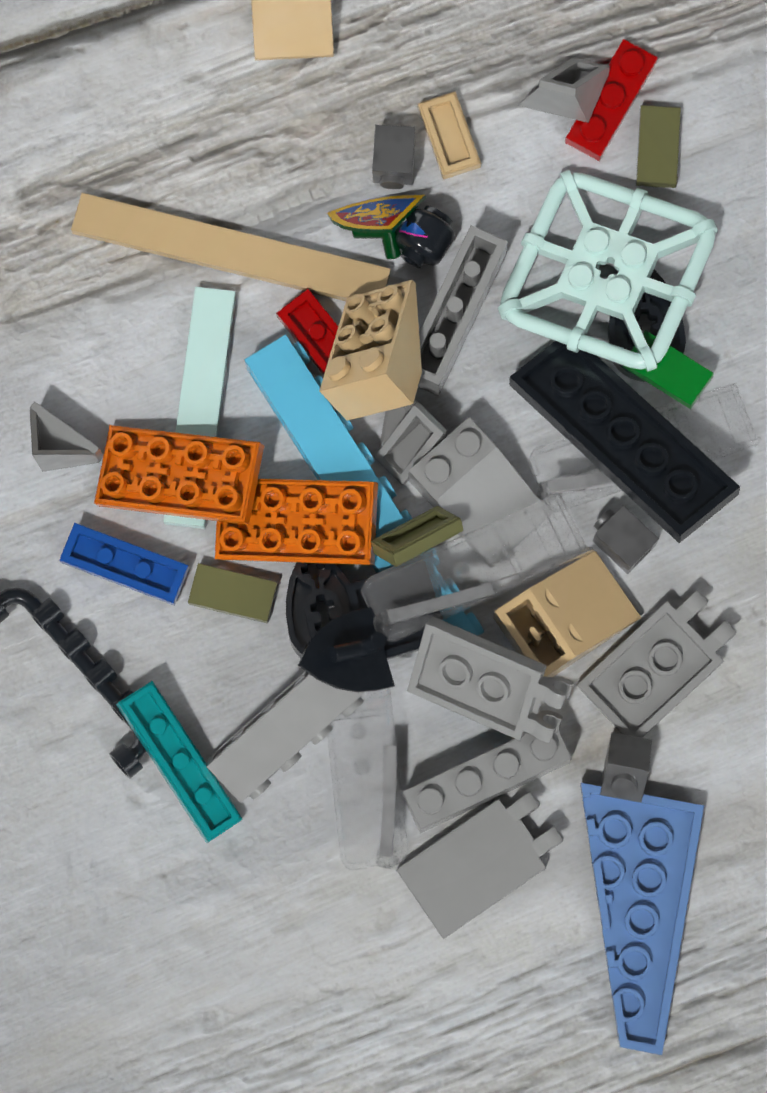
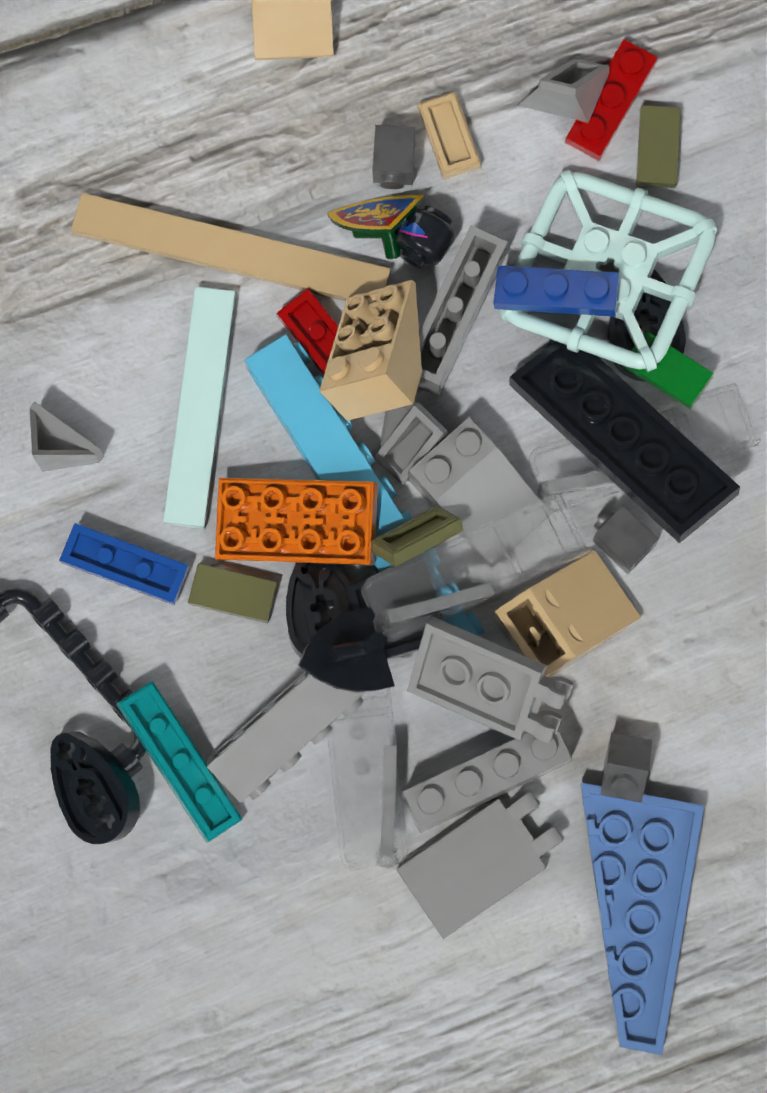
orange tile [94,425,264,525] -> none
light grey tile [577,591,737,738] -> none
none -> black piece [50,731,140,844]
none -> blue plate [493,266,620,317]

